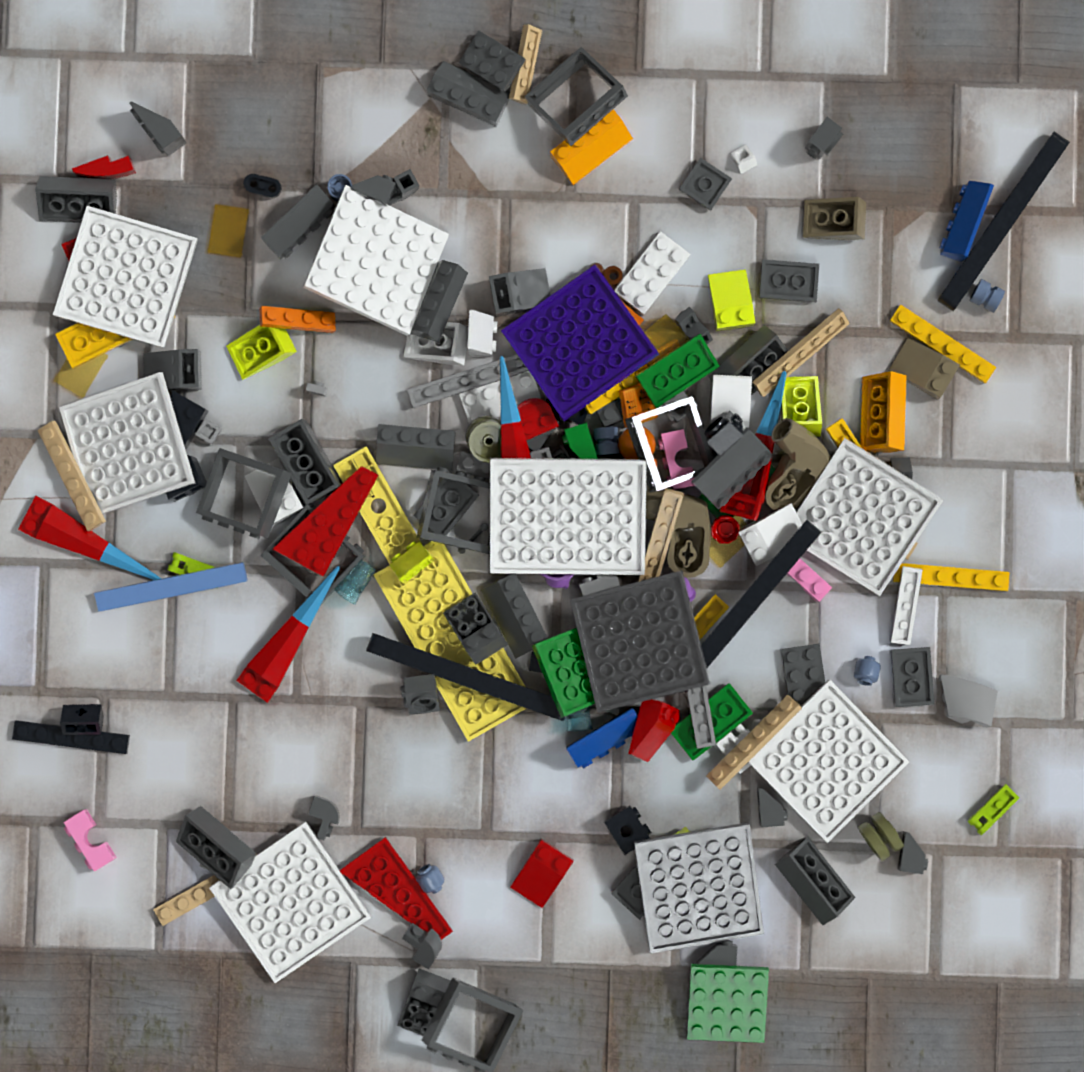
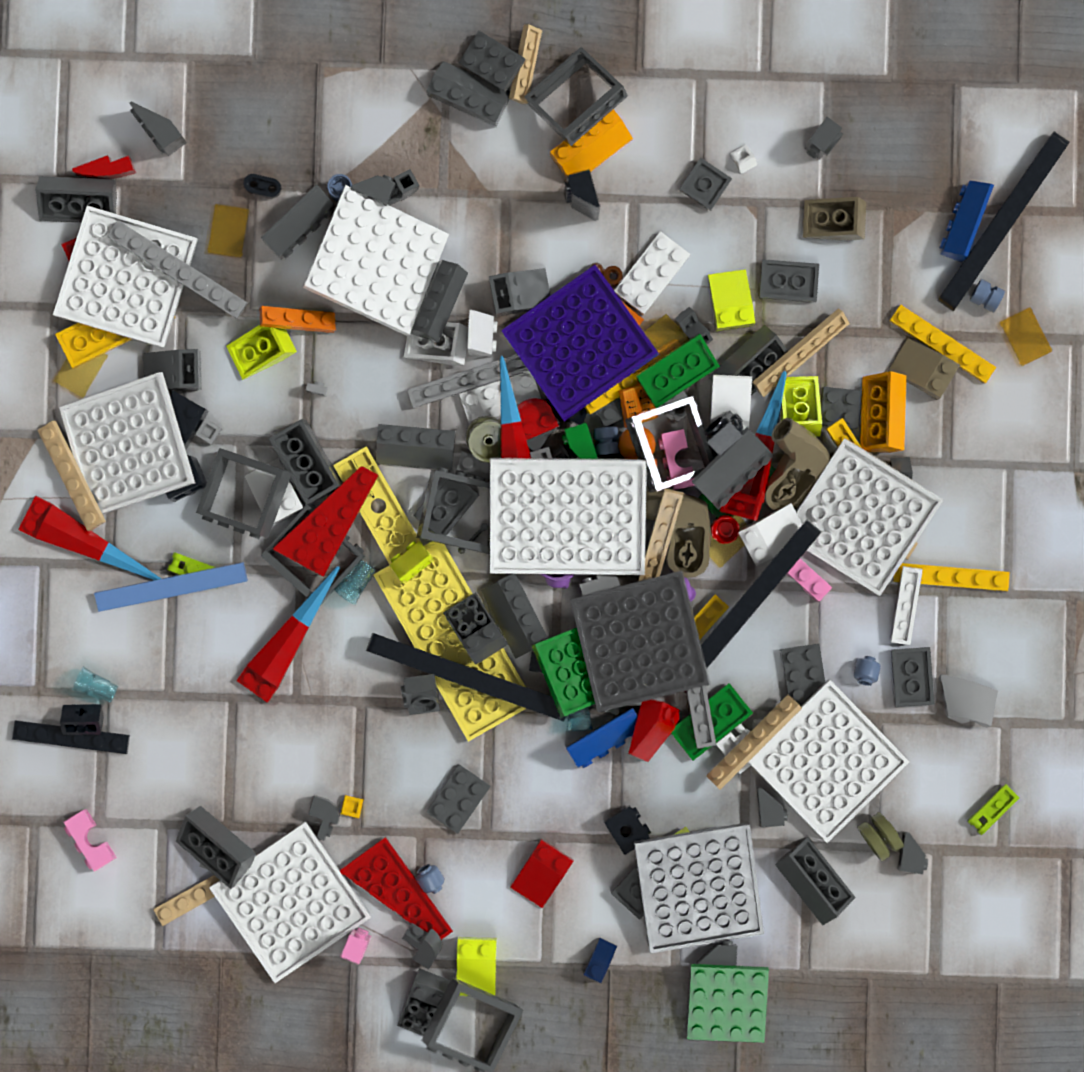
none -> clear light blue plant [72,666,118,702]
none -> light grey plate [108,220,248,319]
none -> yellow tile [340,795,364,818]
none -> bright pink arch [341,927,371,964]
none -> dark grey plate [427,764,491,834]
none -> neon yellow slope [457,937,497,996]
none -> black slope [564,169,600,221]
none -> dark blue slope [583,938,617,983]
none -> dark grey plate [821,387,862,429]
none -> clear yellow piece [1000,307,1052,366]

